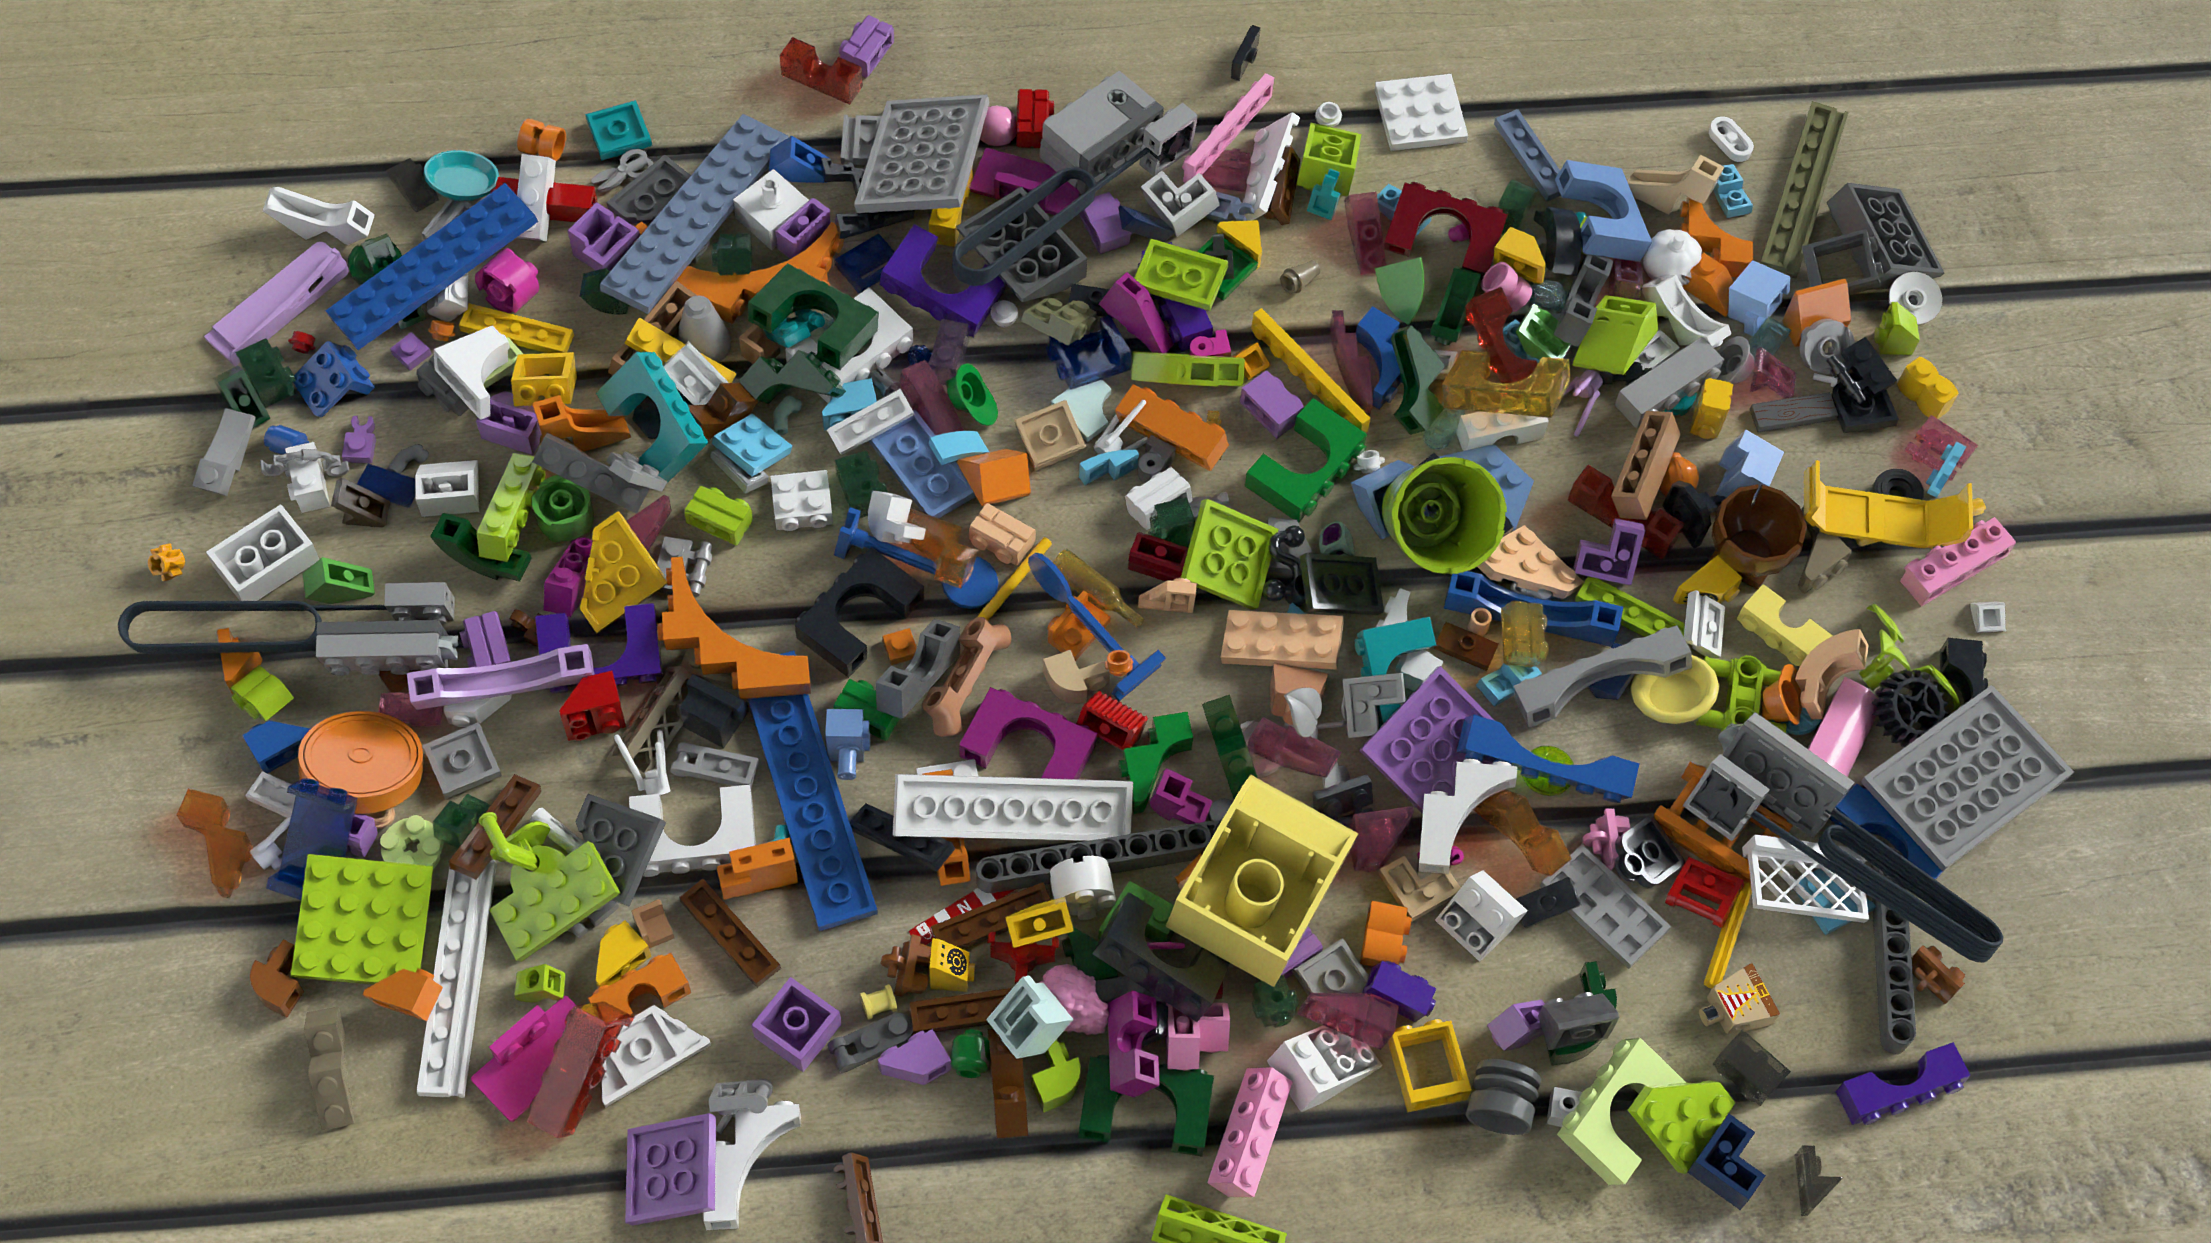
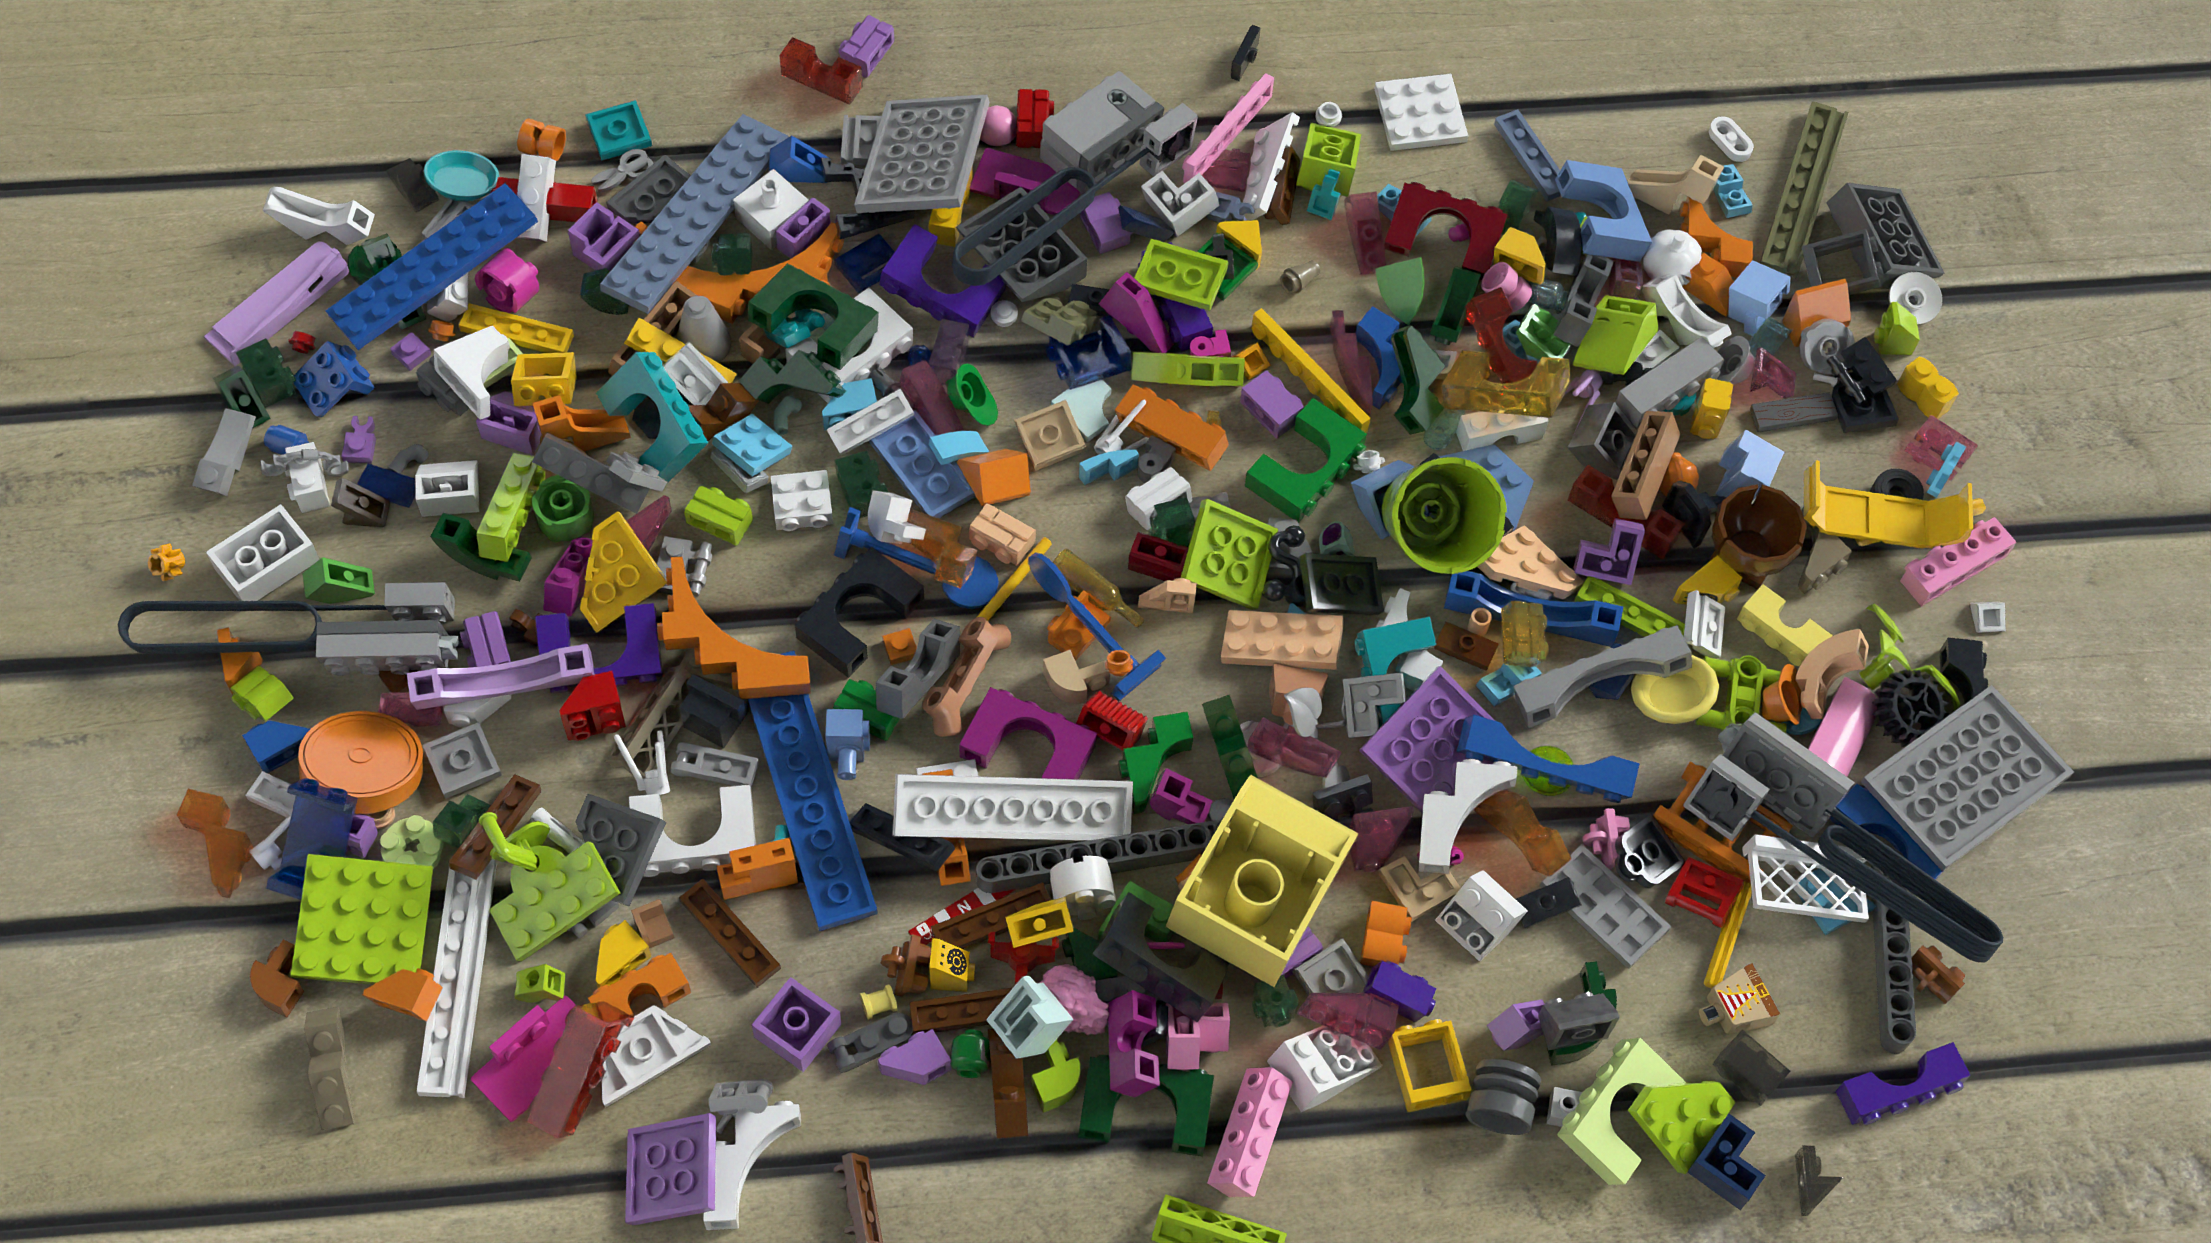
none -> flat silver slope [1568,402,1638,480]

